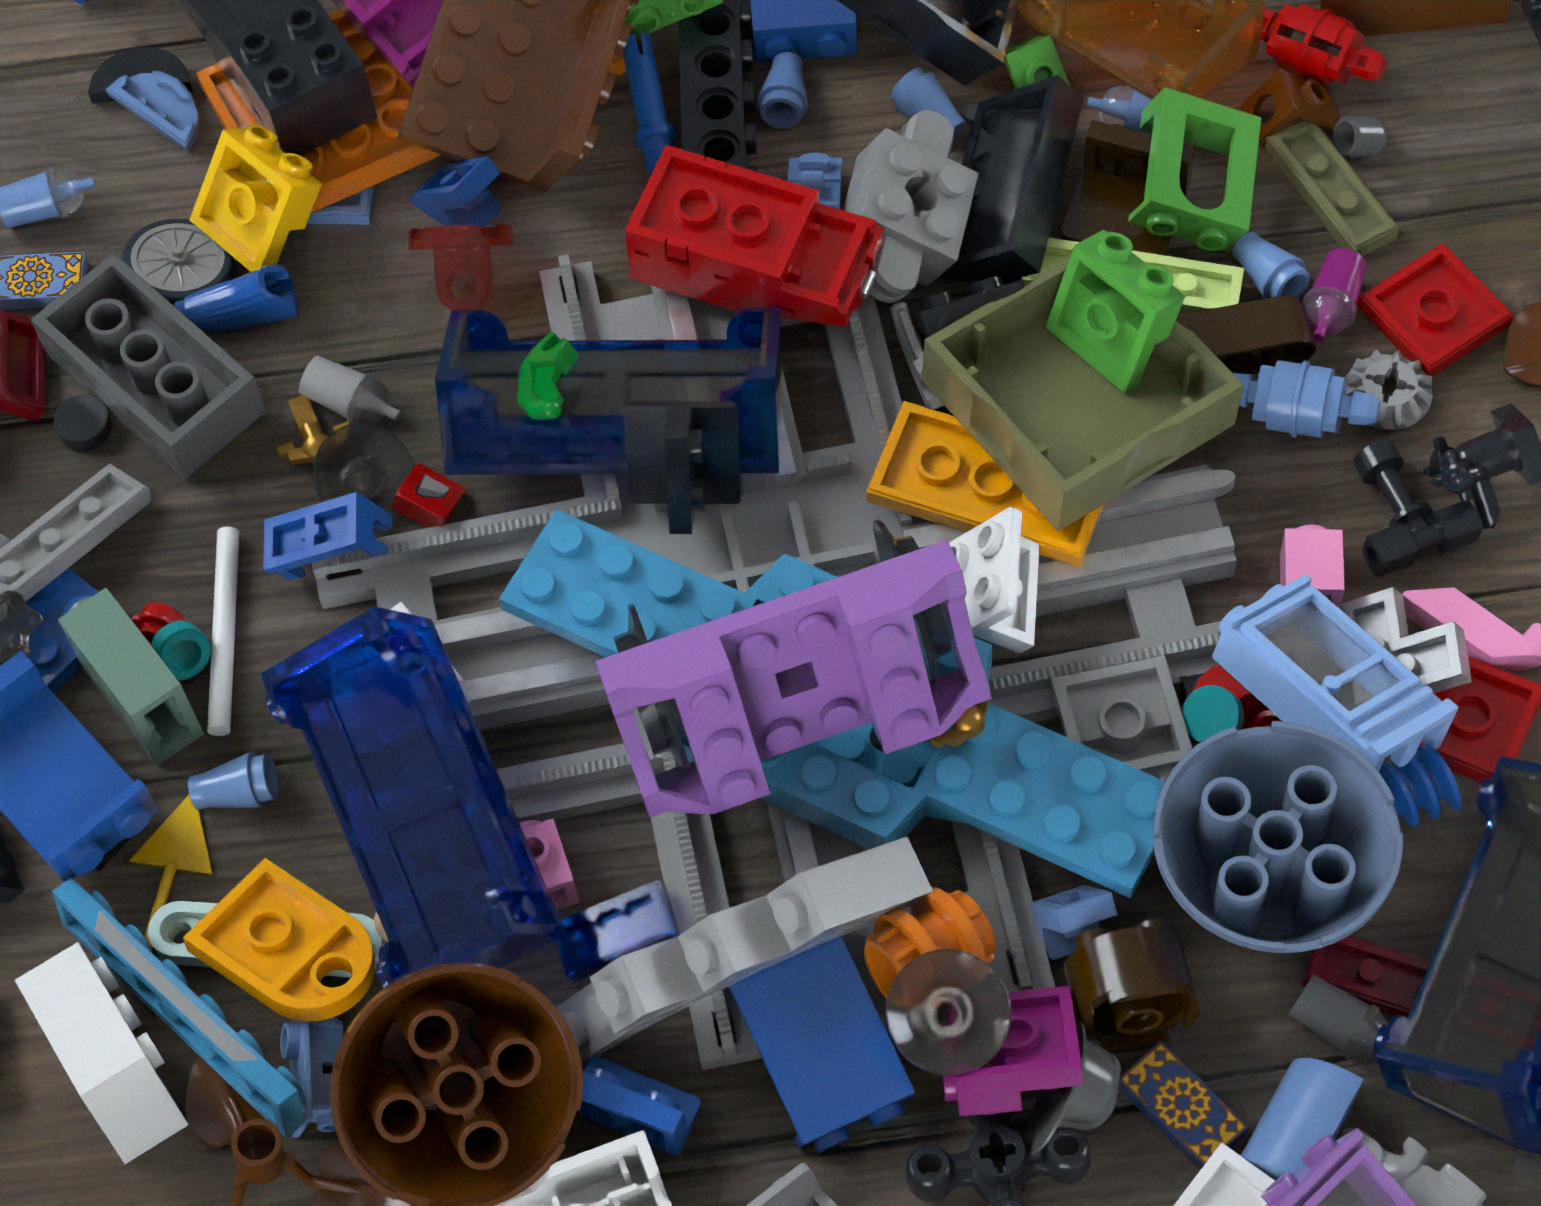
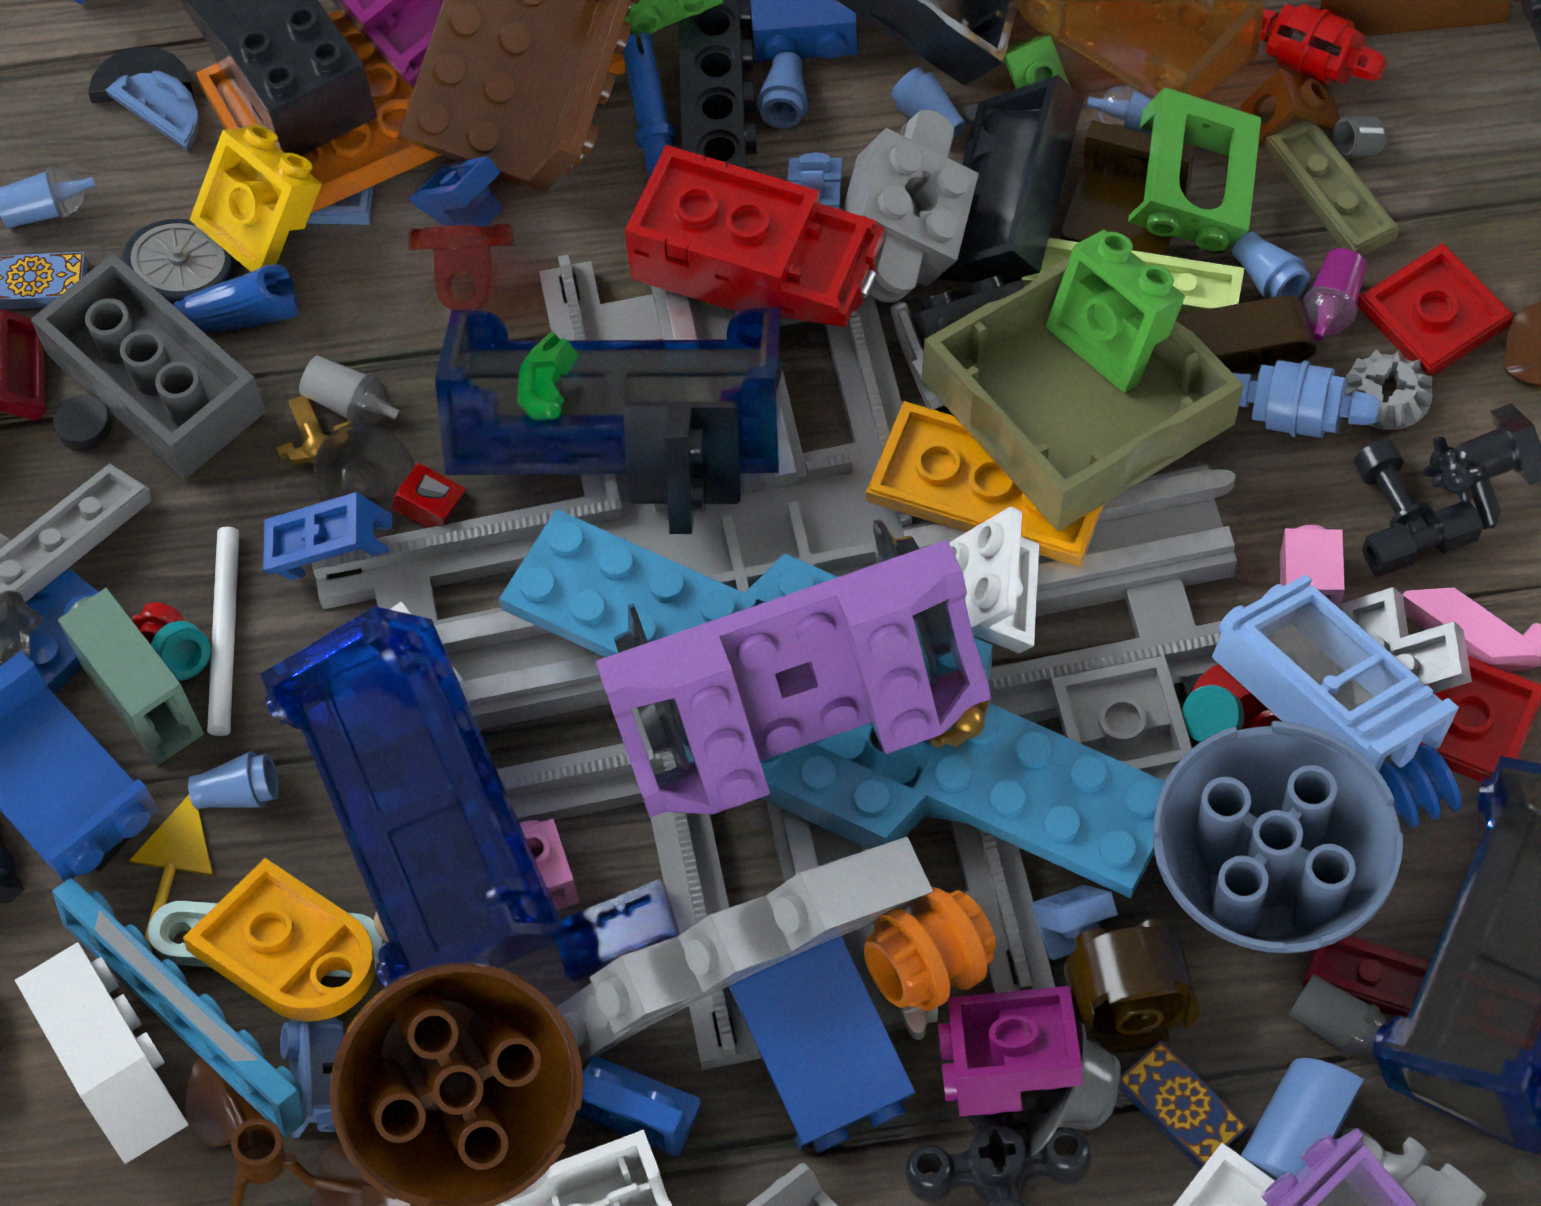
clear smoke dish [886,949,1011,1076] -> none

